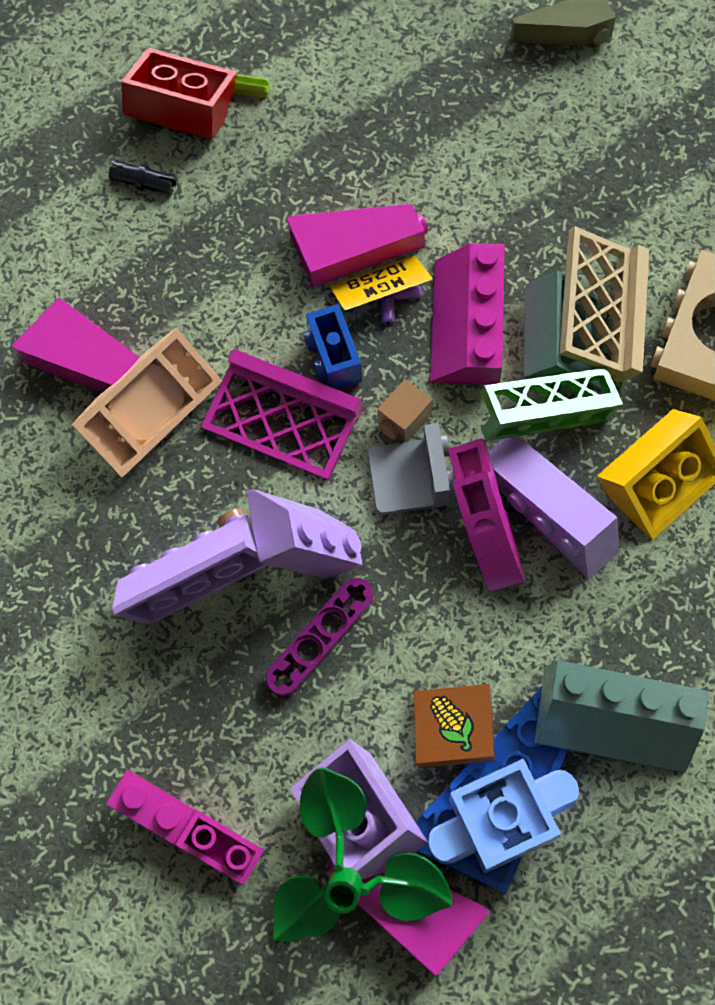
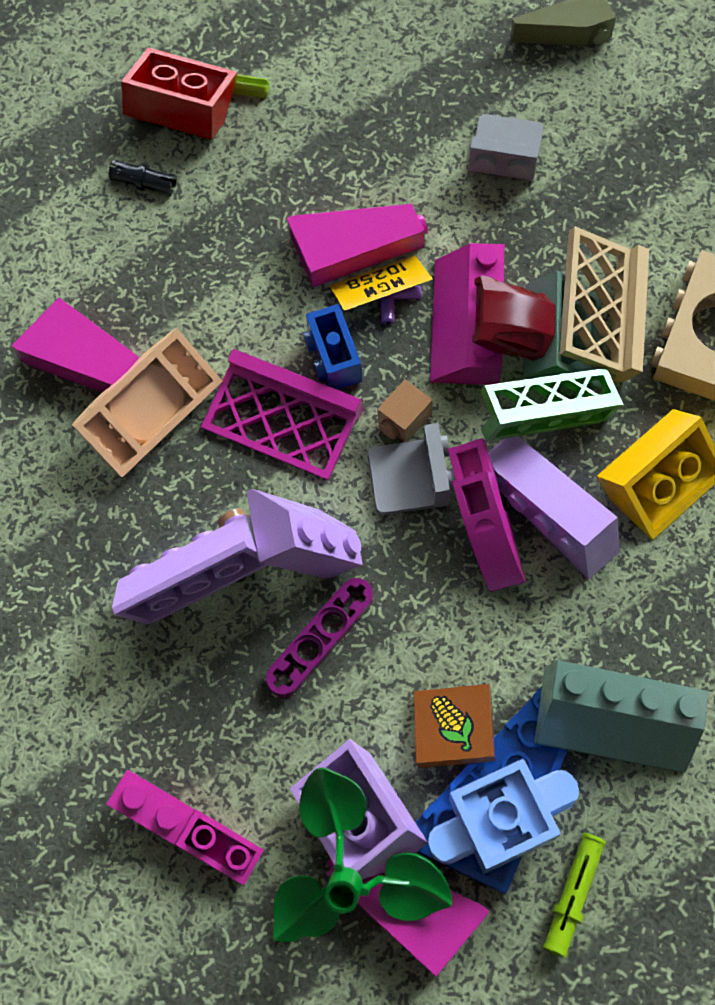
none -> light grey bracket [469,114,544,181]
none -> dark red slope [472,276,555,361]
none -> lime pin [542,833,606,958]

